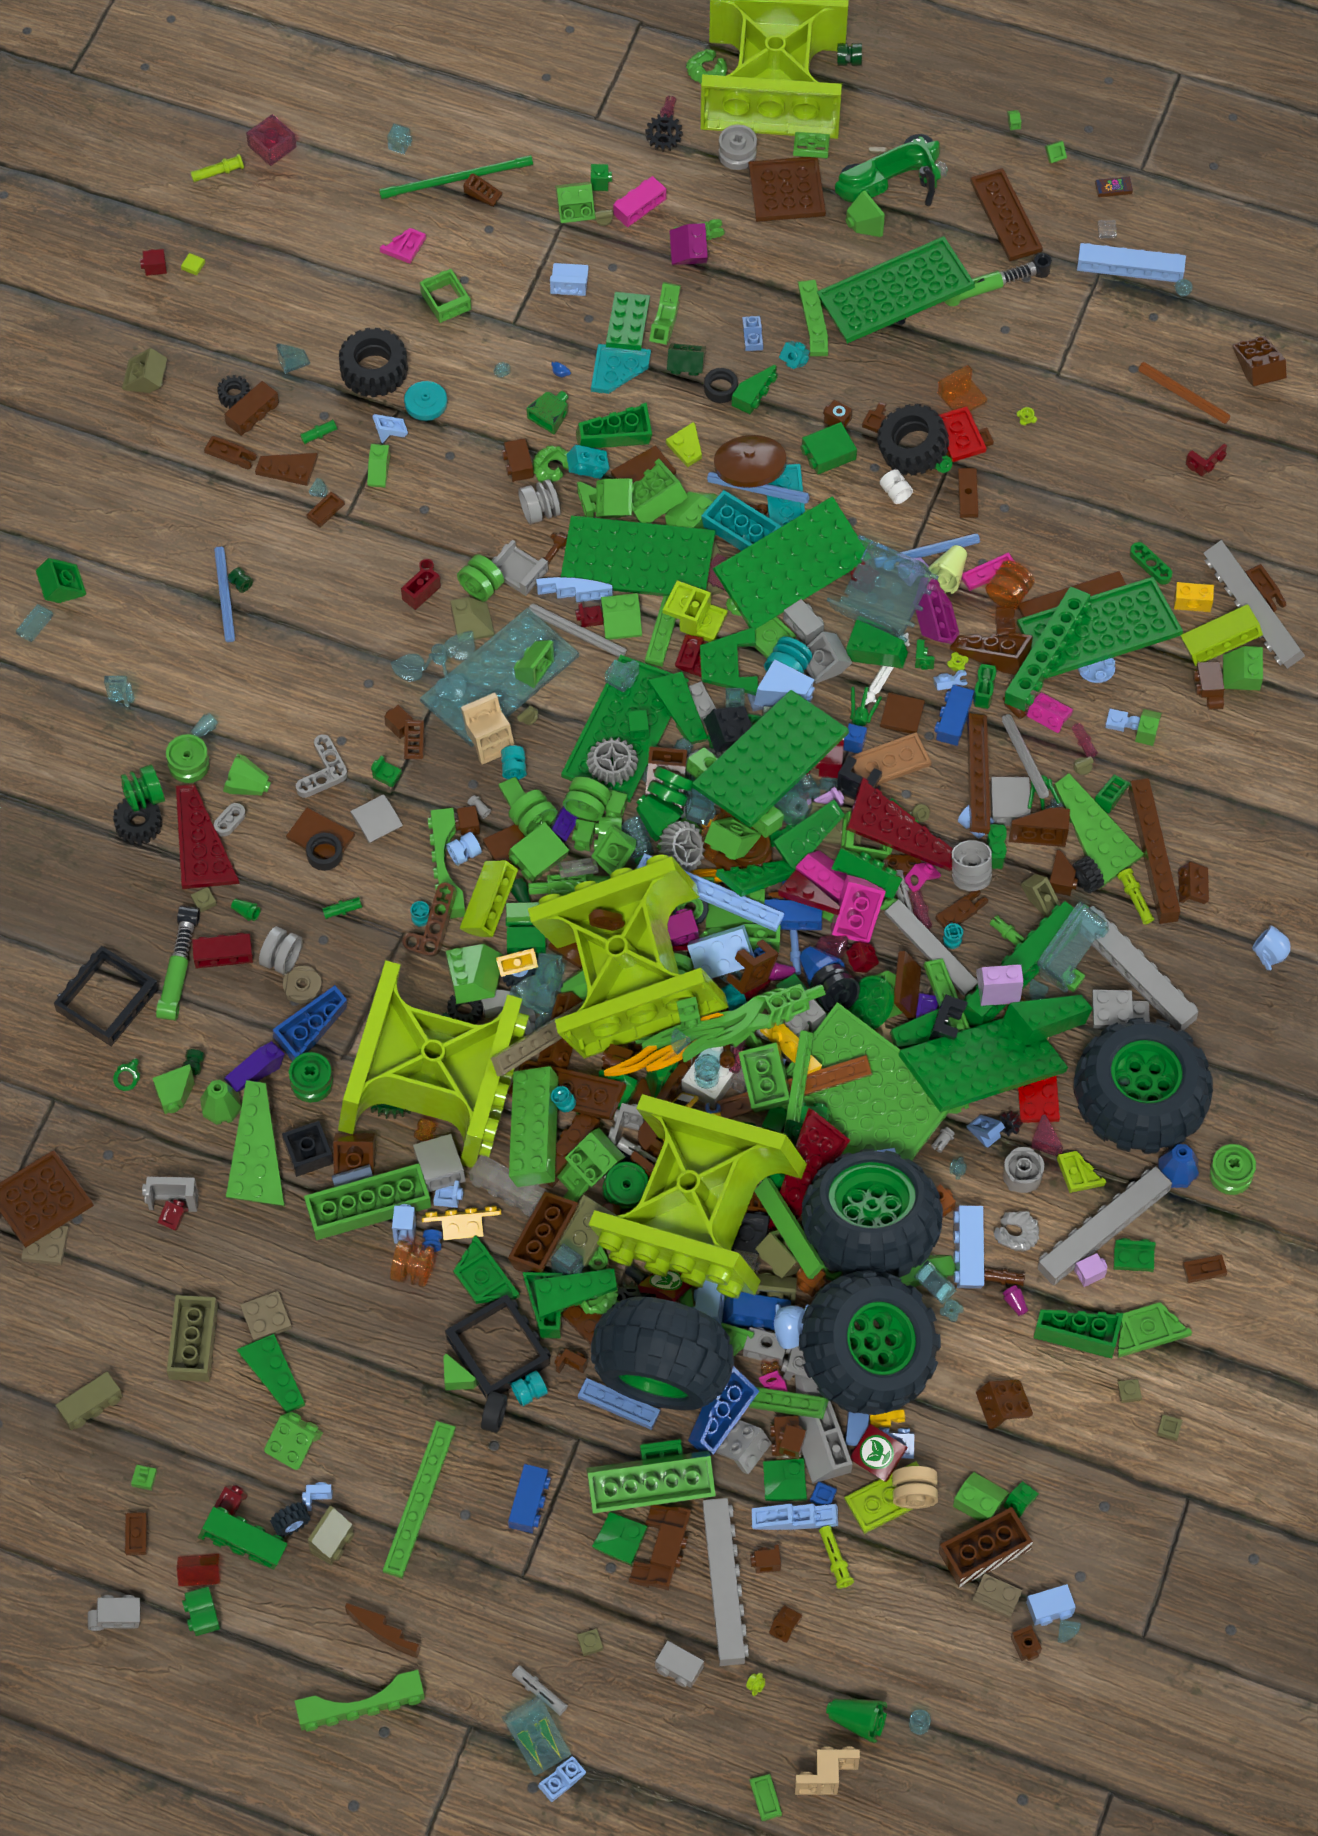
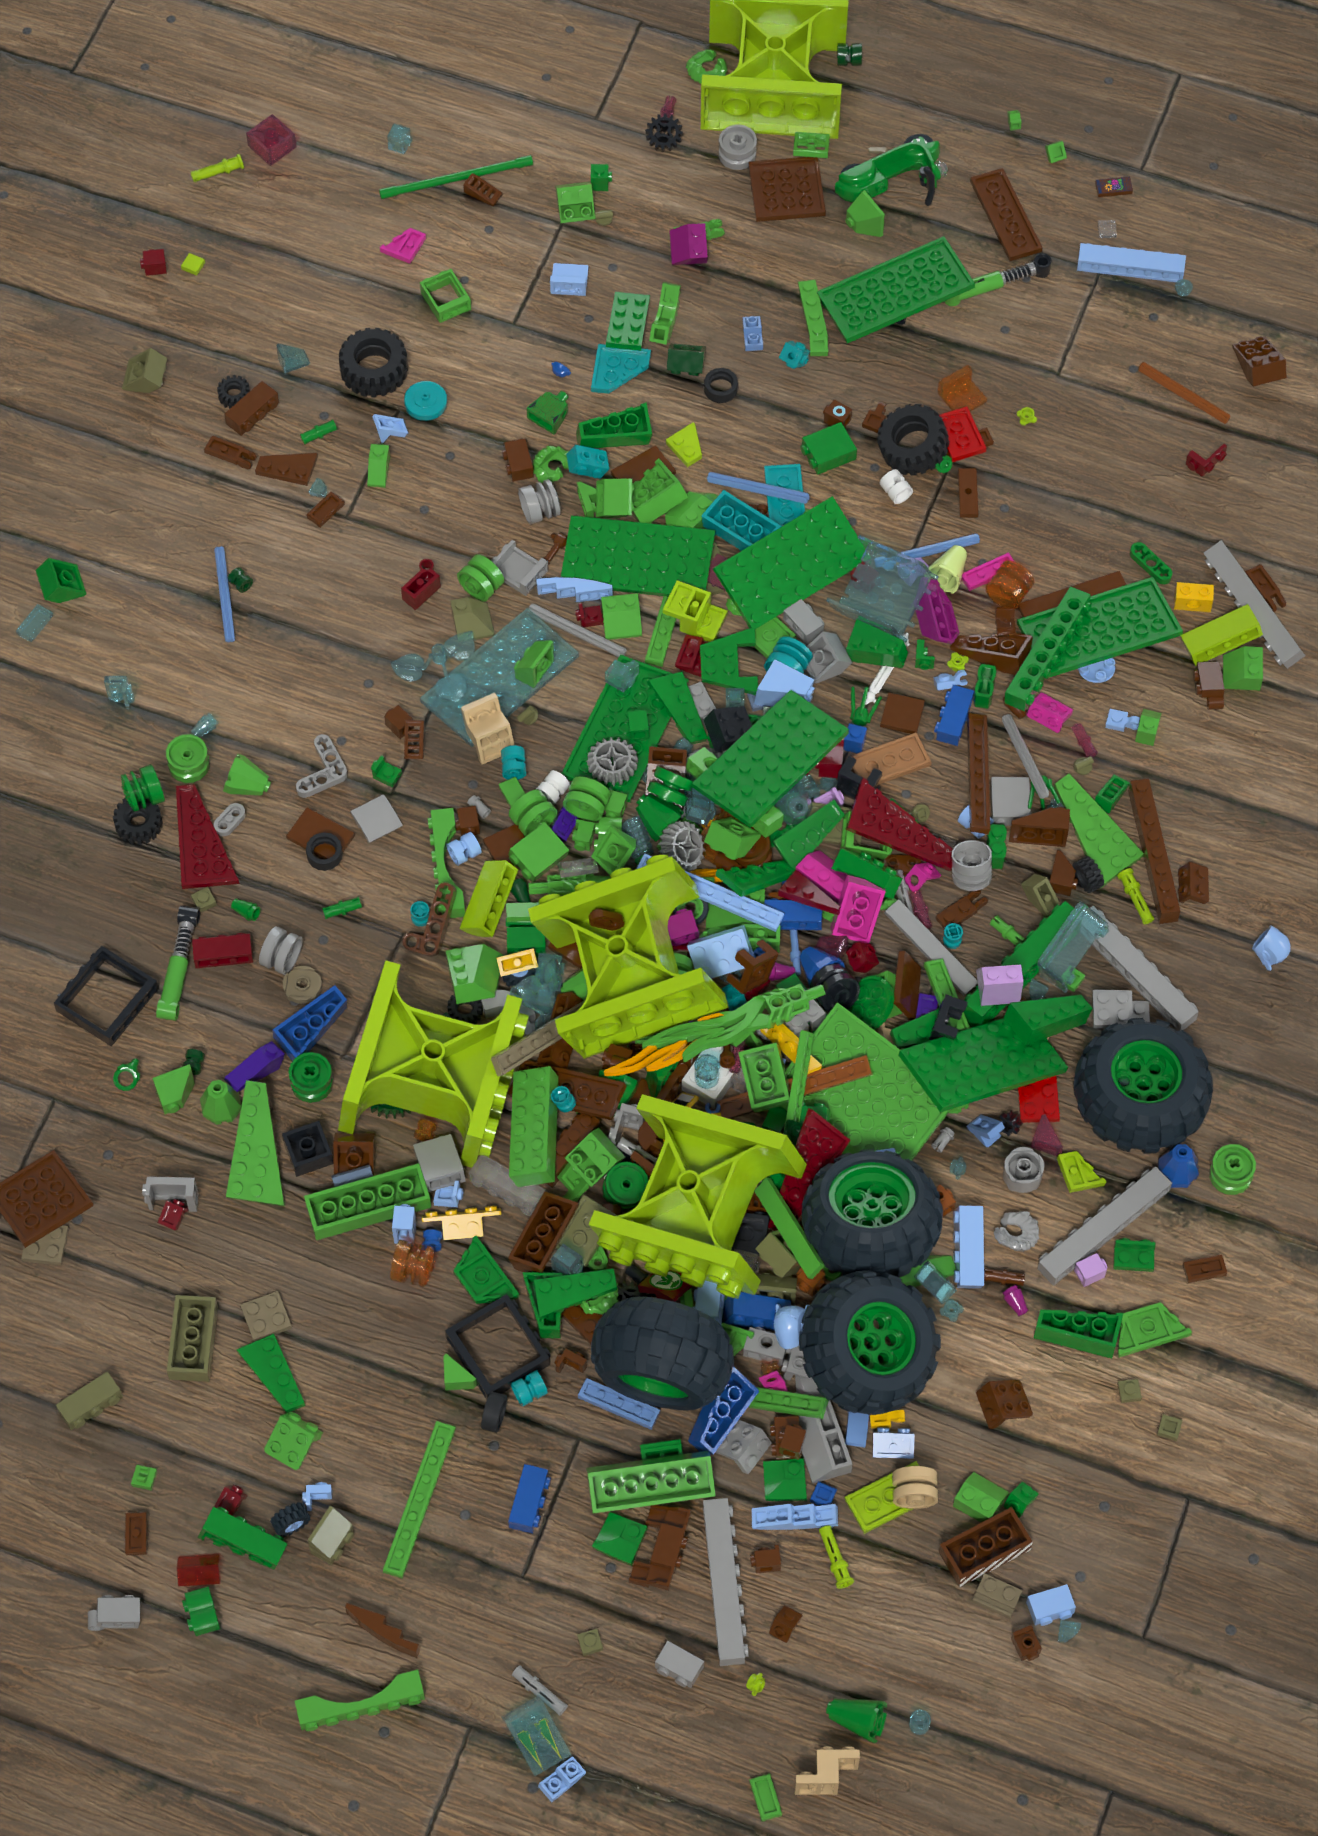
clear light blue plate [493,362,511,378] -> none
dark pink brick [613,176,666,228] -> none
clear light blue tile [671,1028,691,1055] -> none
bright green slope [676,997,701,1029] -> none
reddish brown dish [714,435,787,488] -> none
green slope [732,365,778,415] -> none
slope [850,1424,908,1482] -> none
none -> white wheel [535,770,570,806]

